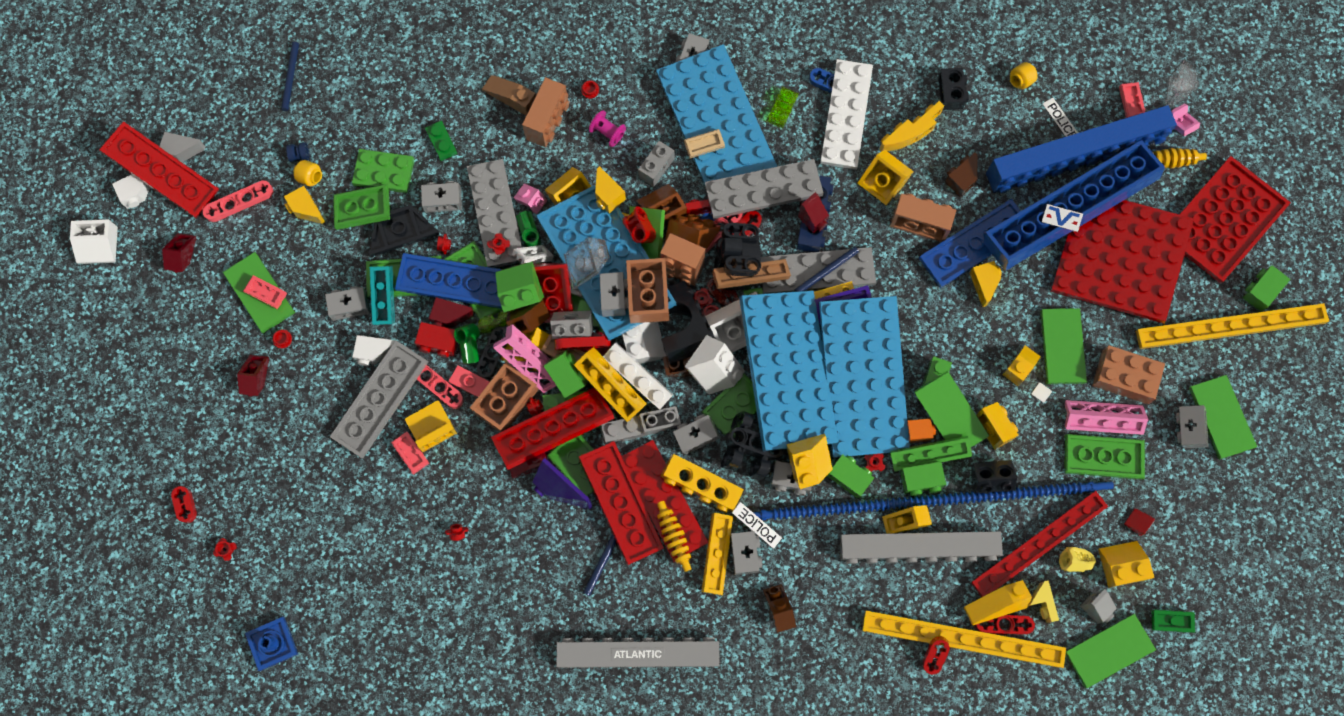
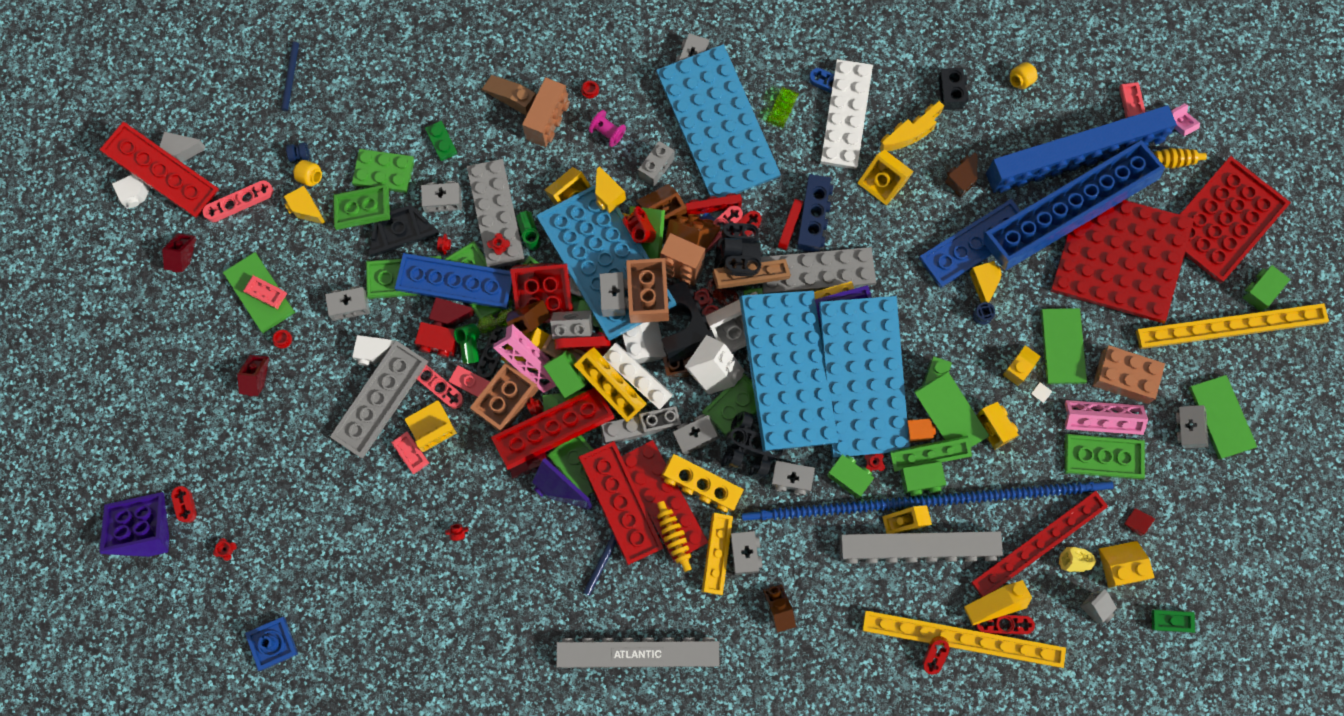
white slope [70,219,118,264] -> none
teal brick [370,266,395,325] -> none
bright green slope [496,261,544,312] -> none
white tile [512,245,554,264] -> none
bright pink bracket [514,184,547,214] -> none
clear slope [564,237,610,289] -> none
tan tile [684,129,725,159] -> none
light grey plate [705,159,823,219] -> none
white sticker [732,502,782,548] -> none
yellow slope [786,434,833,489] -> none
dark blue bar [794,246,859,292] -> none
dark red slope [798,192,829,233] -> none
nougat brick [890,193,956,242] -> none
black brick [971,460,1018,494] -> none
light yellow slope [1028,580,1059,623] -> none
white sticker [1042,204,1083,232] -> none
white sticker [1043,98,1078,137] -> none
bright green tile [1065,614,1156,688] -> none
clear slope [1164,60,1199,108] -> none
none -> dark purple slope [99,492,169,557]
none -> red beam [778,199,804,251]
none -> dark blue wheel [973,302,996,326]

